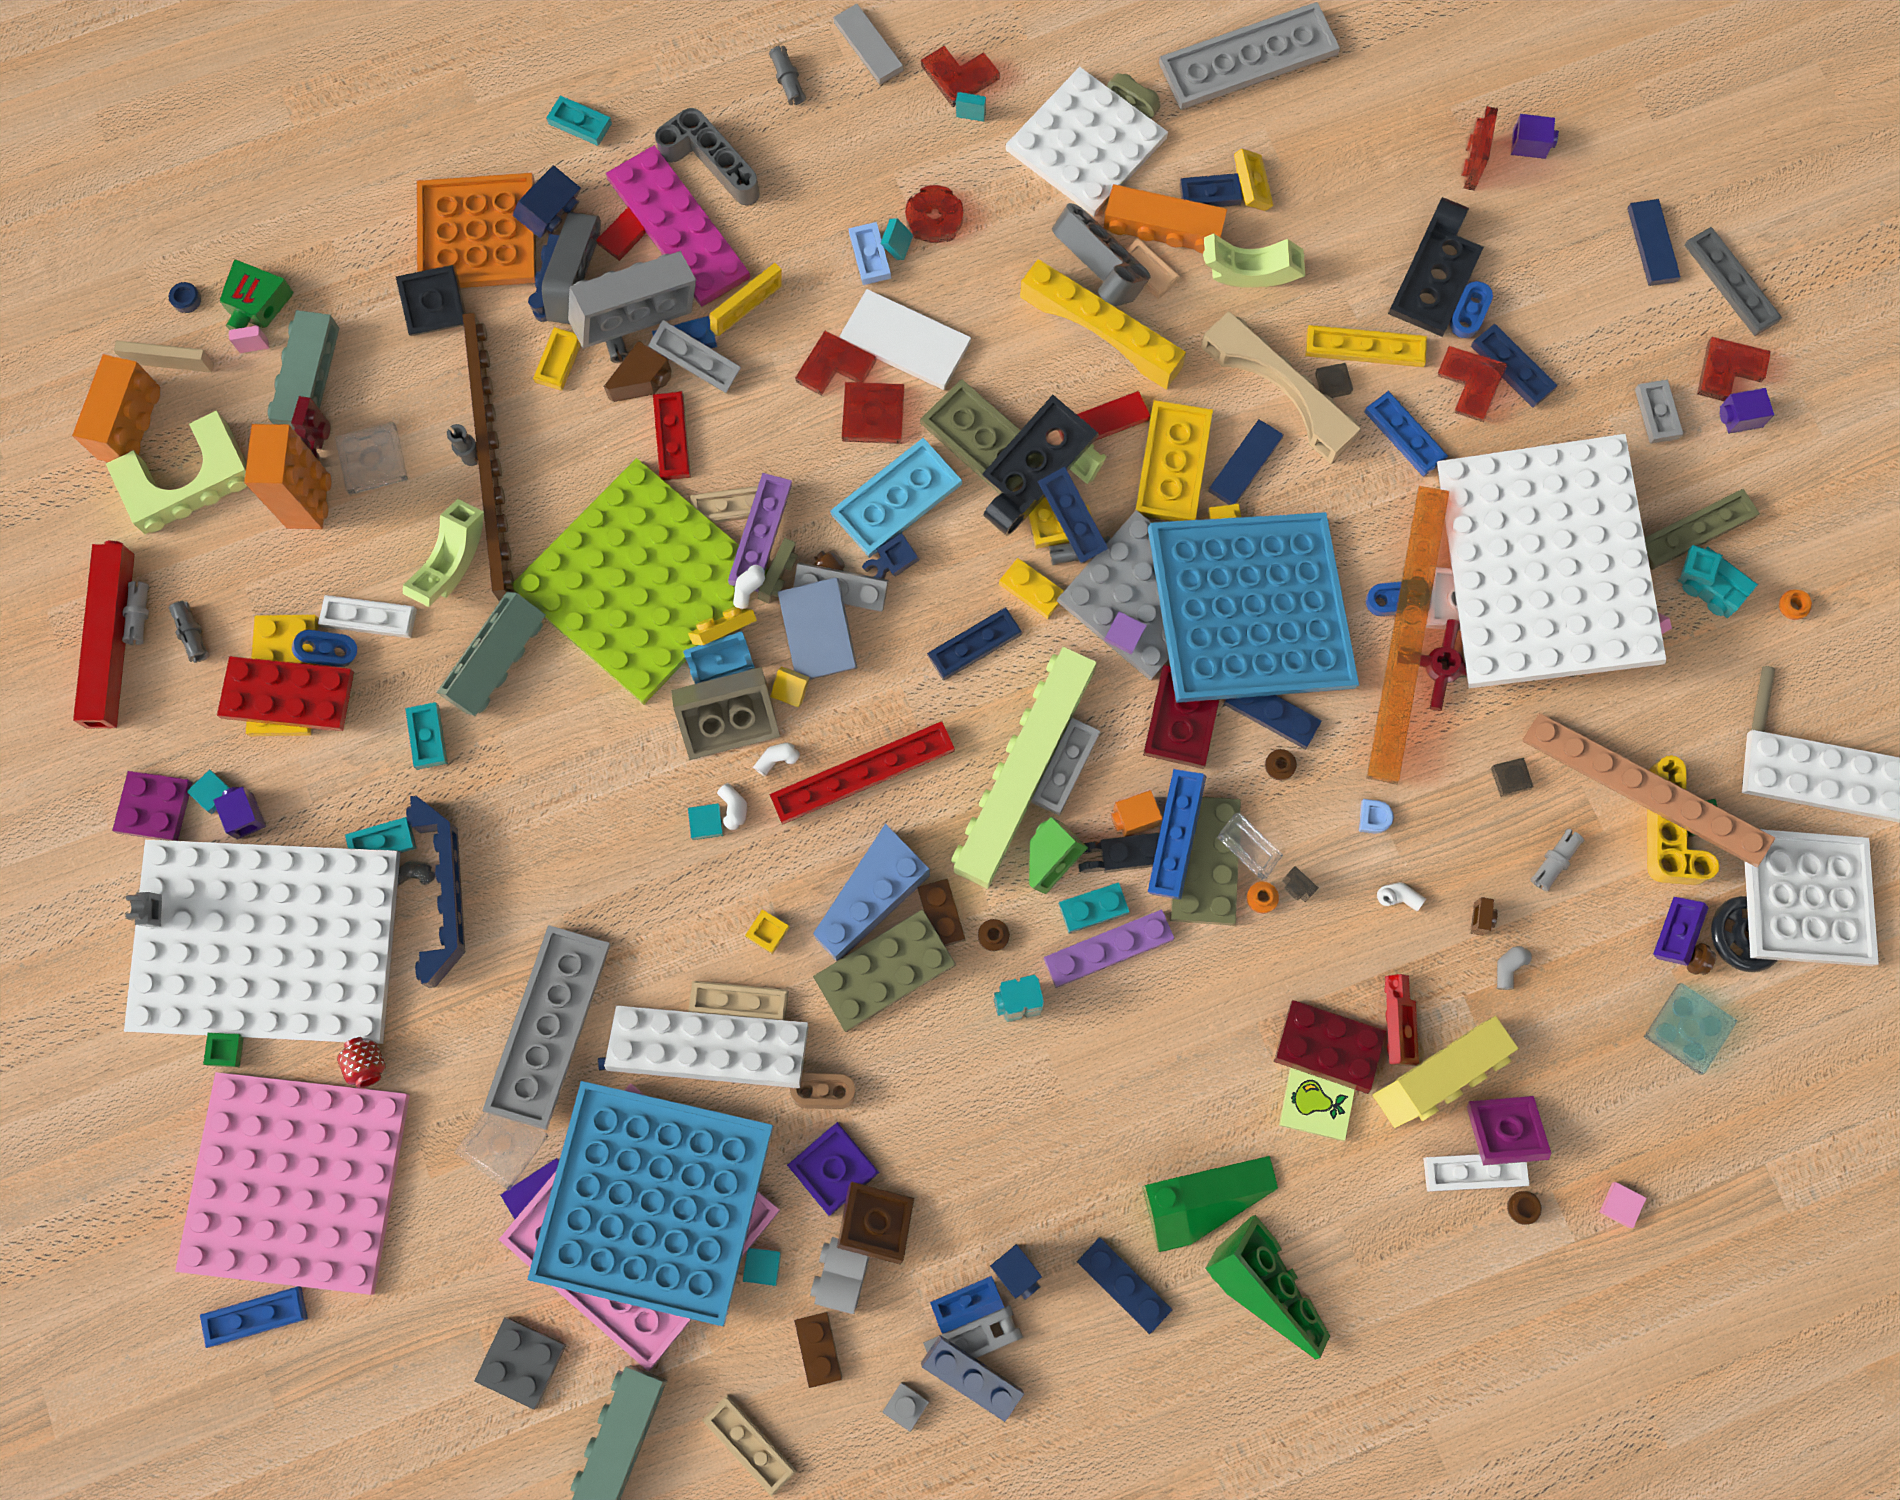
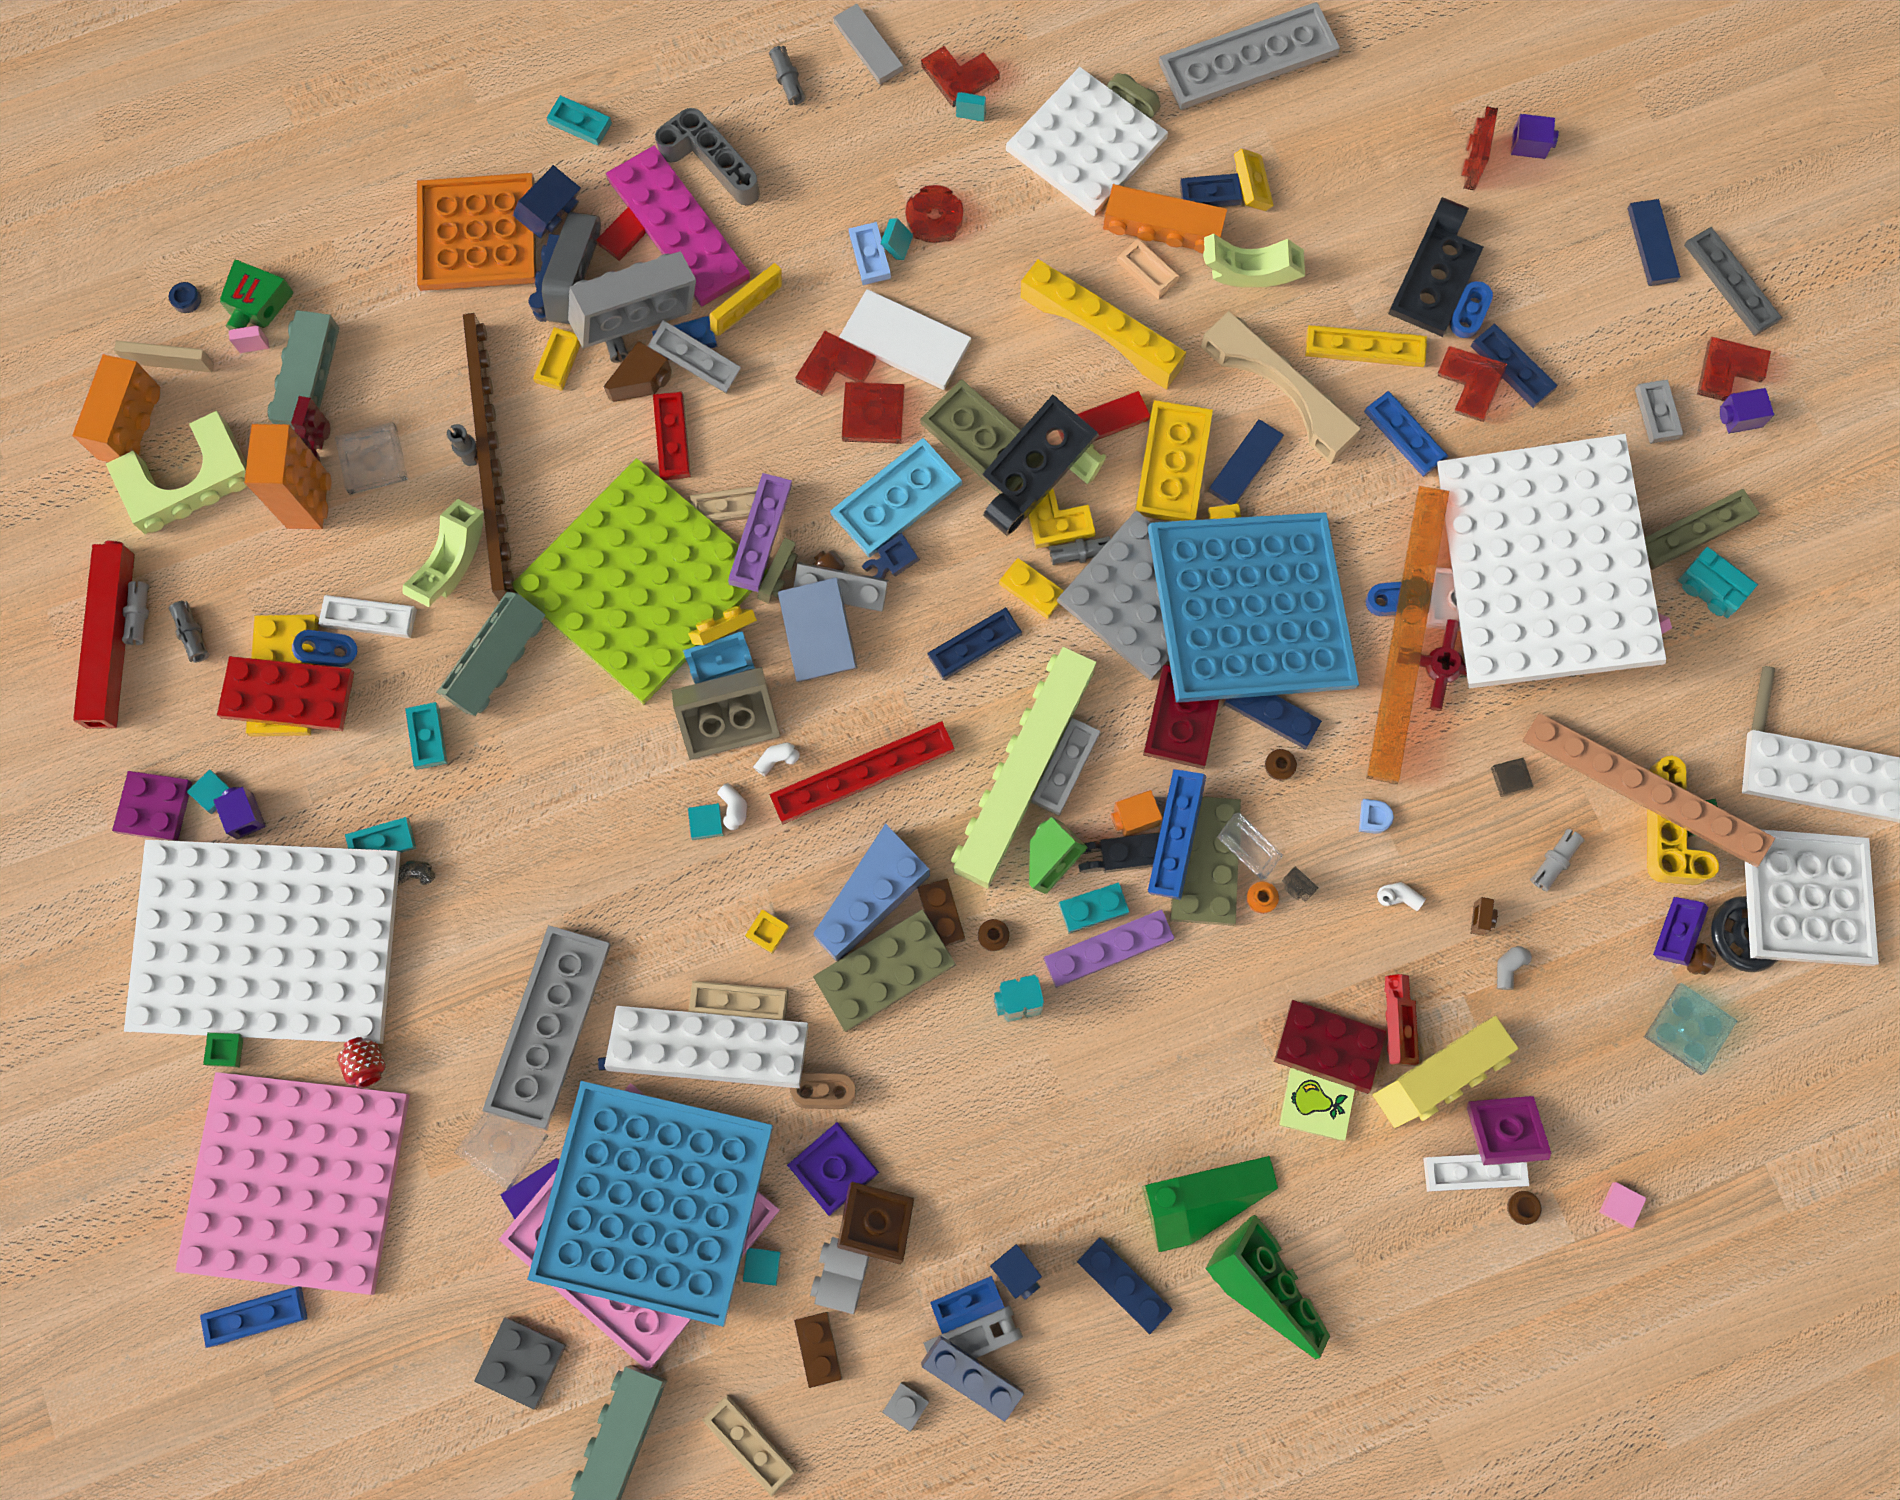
dark grey plate [125,892,162,927] -> none
black tile [395,265,466,336] -> none
dark blue slope [406,795,466,988] -> none
white arm [733,565,765,609] -> none
yellow tile [770,666,810,708] -> none
dark blue plate [1037,467,1108,563] -> none
dark grey beam [1052,203,1151,306] -> none
medium lavender tile [1104,611,1147,654] -> none
clear smoke plate [1315,362,1353,398] -> none
teal tile [1681,545,1723,586] -> none
orange plate [1779,589,1812,620] -> none

